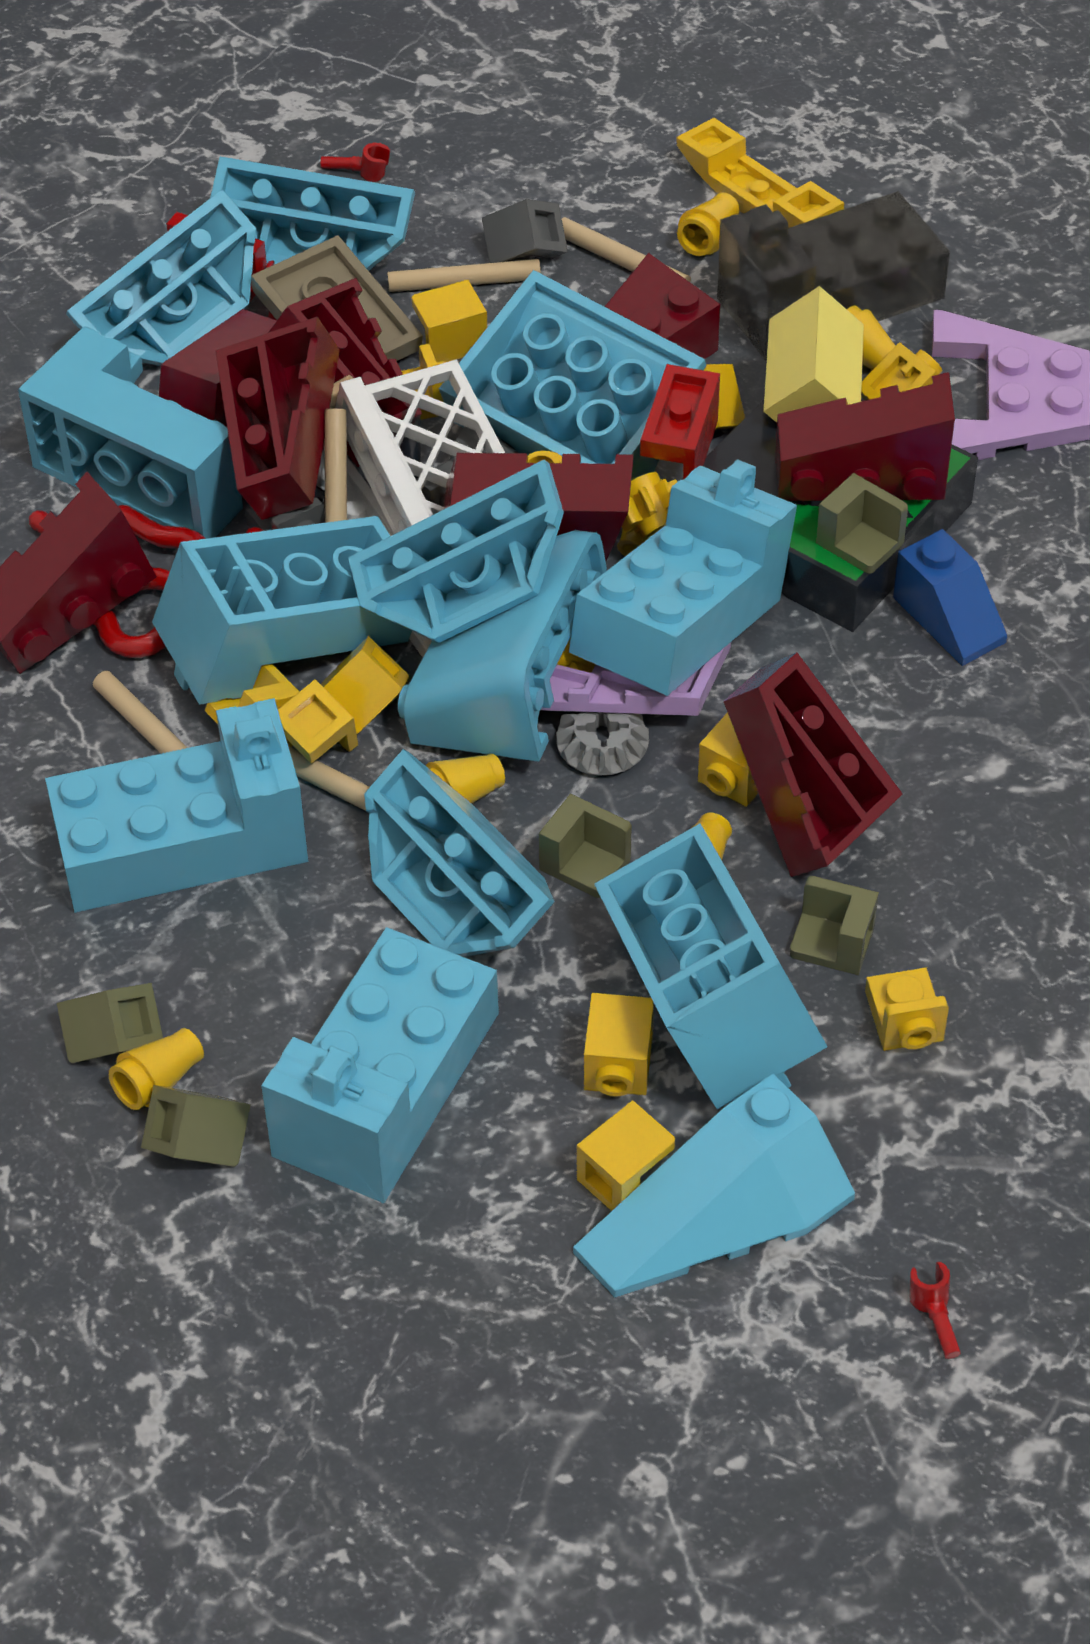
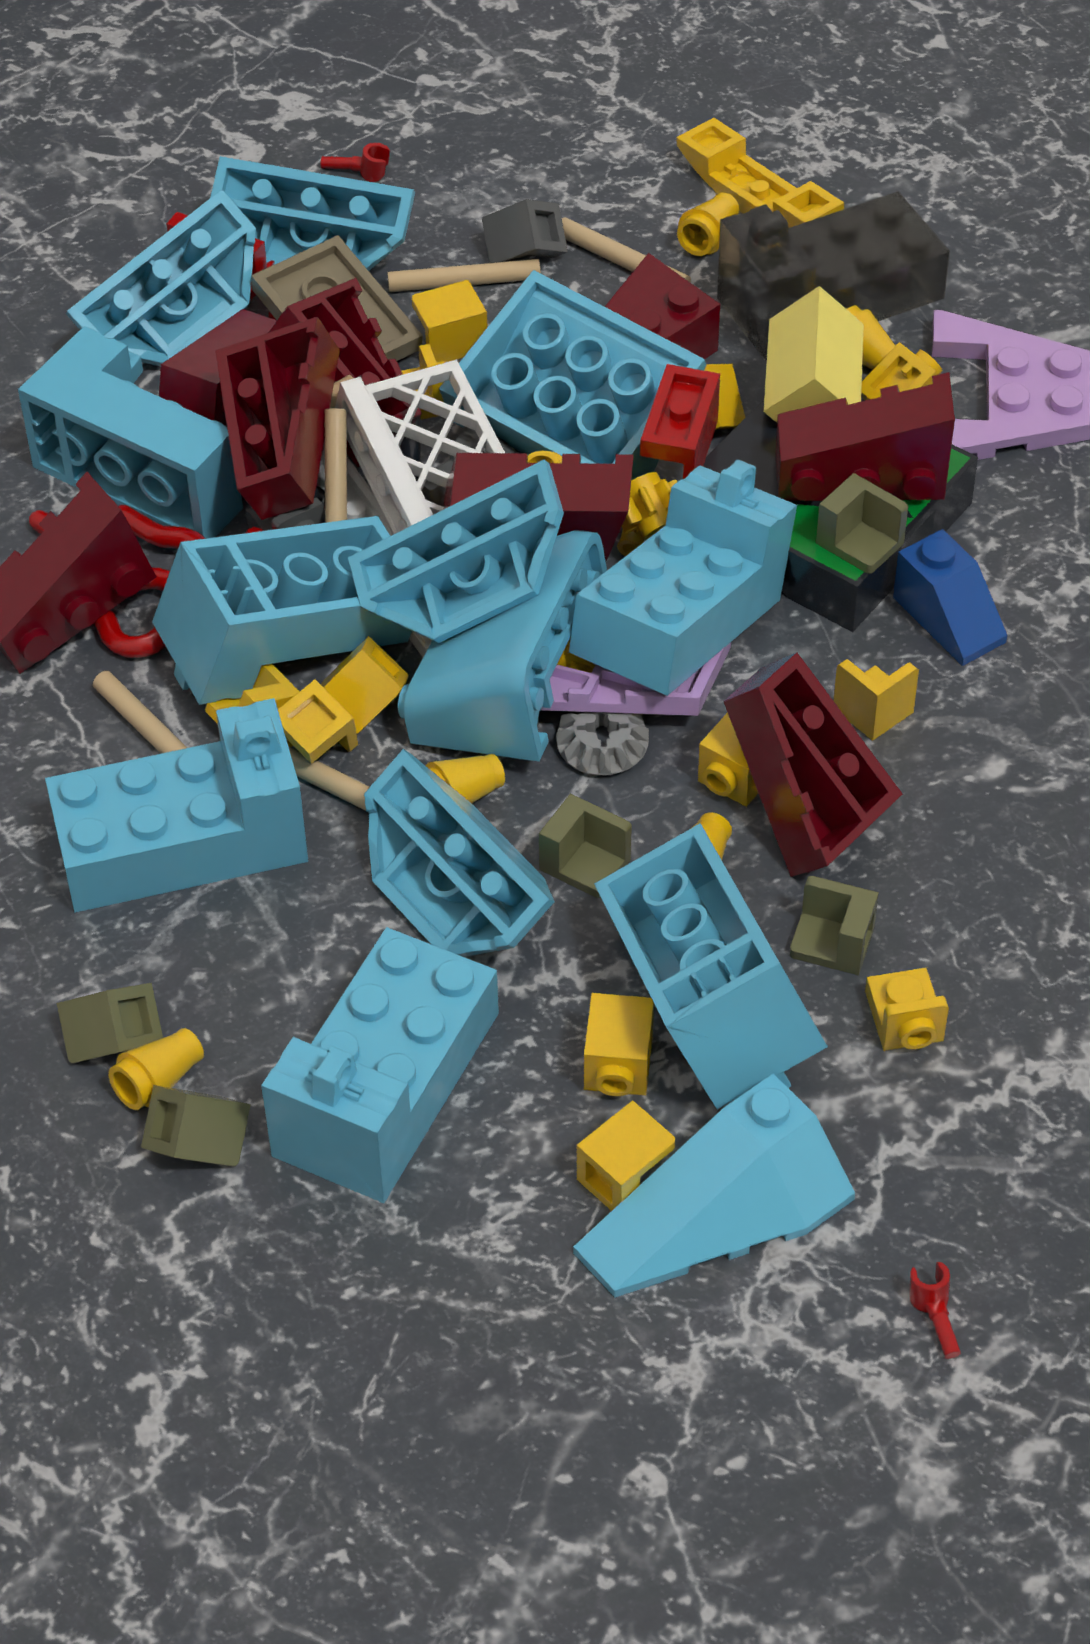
none -> yellow panel [834,659,919,741]

